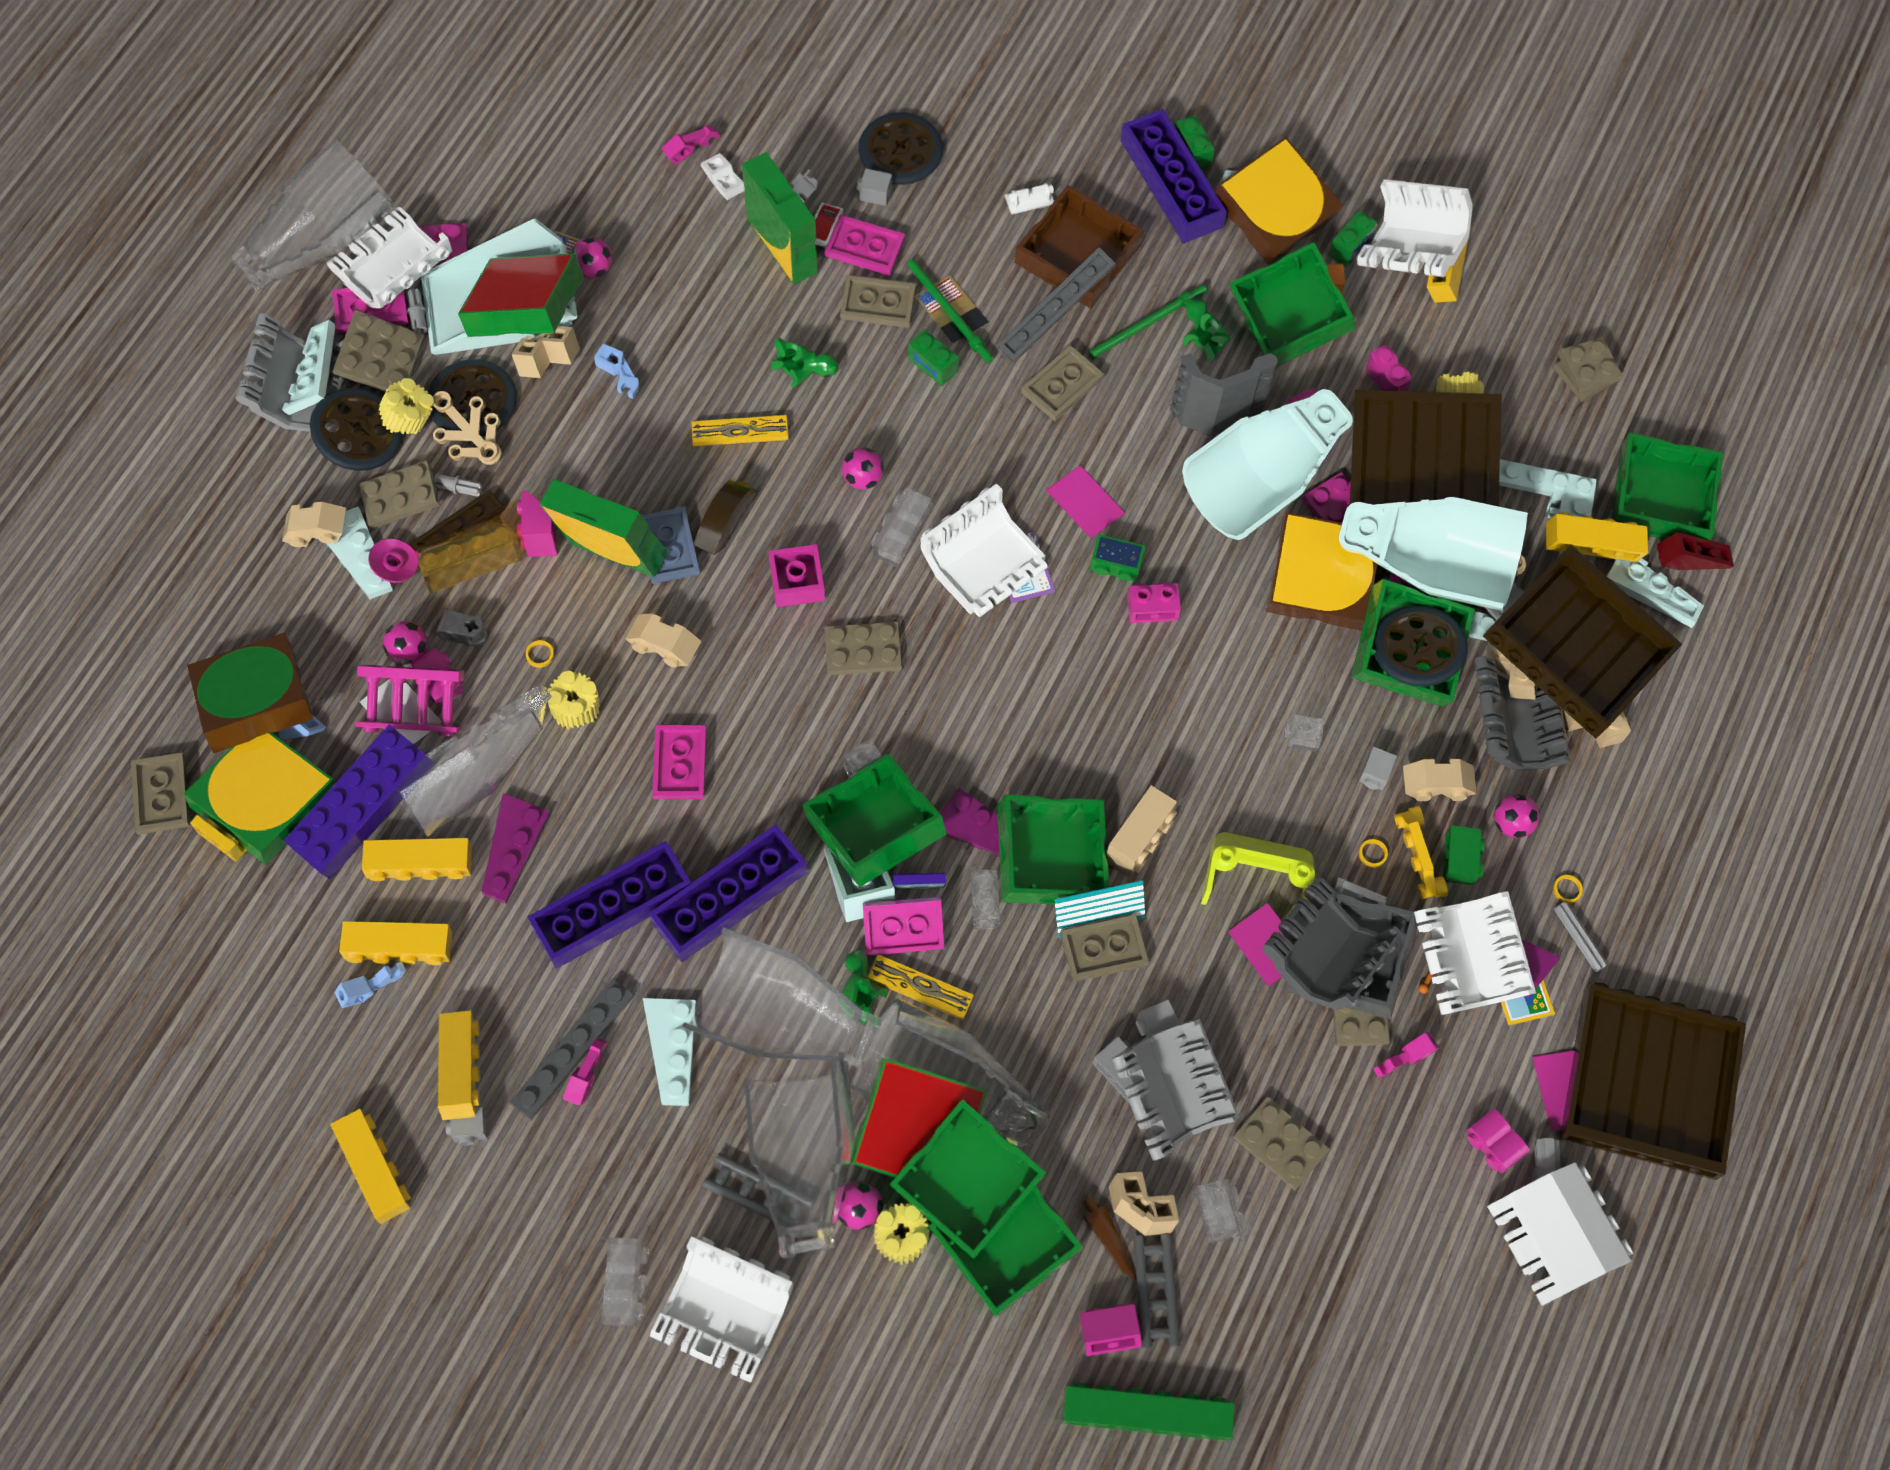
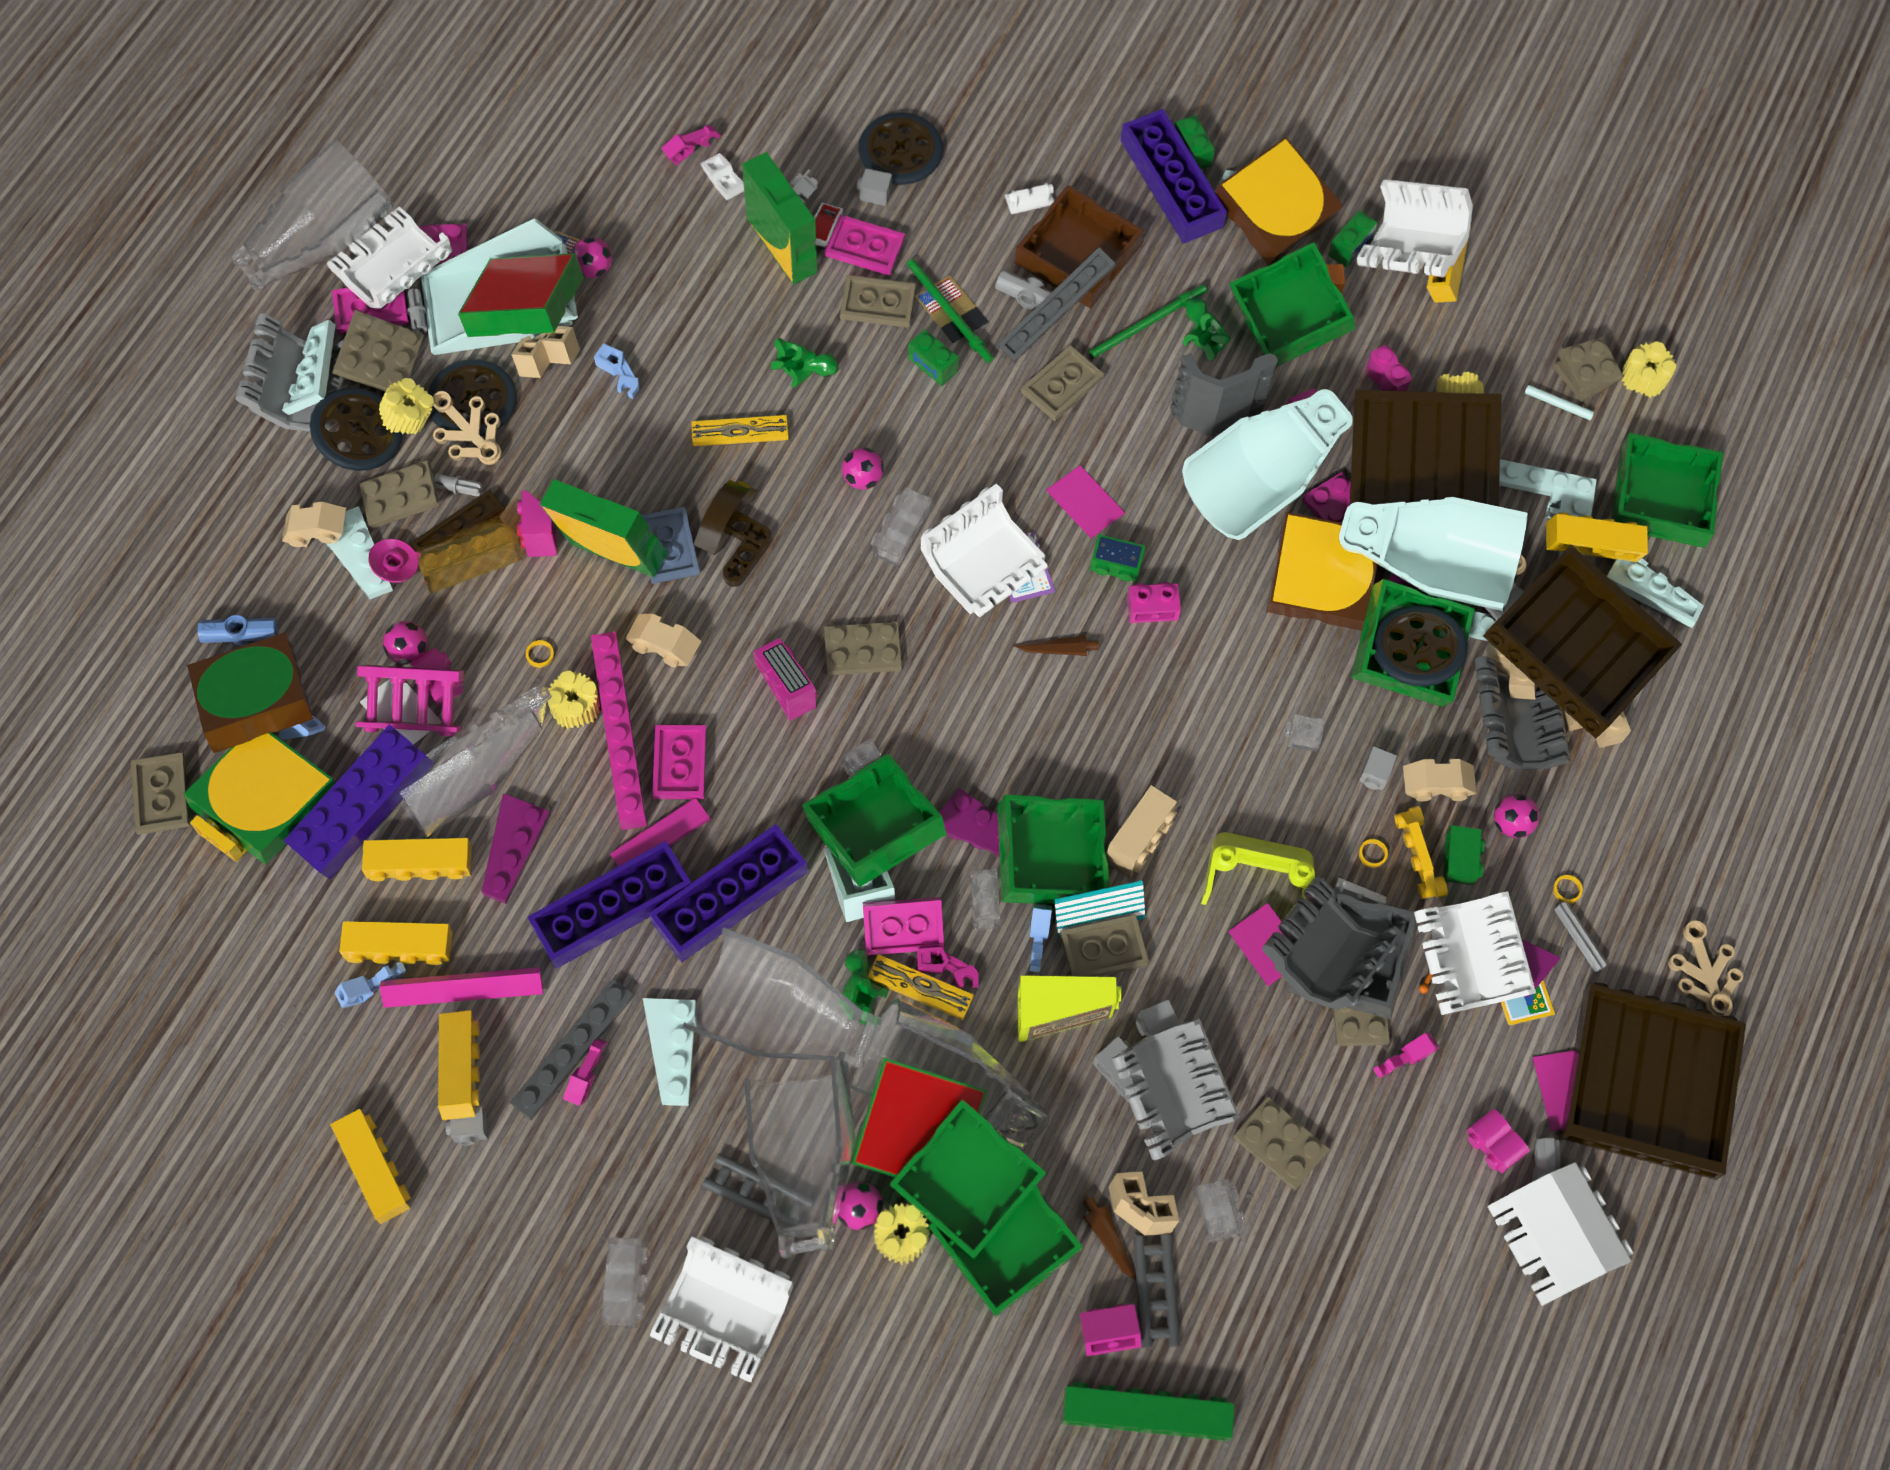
flat silver piece [436,609,488,647] -> none
dark pink brick [768,544,825,608] -> none
dark purple tile [893,873,946,890] -> none
dark red slope [1657,532,1734,570] -> none
none -> medium blue piece [197,615,279,646]
none -> dark pink tile [379,968,543,1008]
none -> dark pink brick [591,631,647,830]
none -> dark pink tile [610,798,710,867]
none -> dark brown beam [723,512,771,587]
none -> dark pink wedge [753,638,818,721]
none -> dark pink piece [917,947,979,988]
none -> light grey piece [995,269,1053,309]
none -> reddish brown bar [1012,635,1099,656]
none -> neon yellow slope [1018,976,1121,1042]
none -> light blue piece [1030,904,1052,972]
none -> light aqua bar [1525,385,1594,420]
none -> light yellow brick [1622,342,1676,398]
none -> tan plant [1668,920,1743,1017]

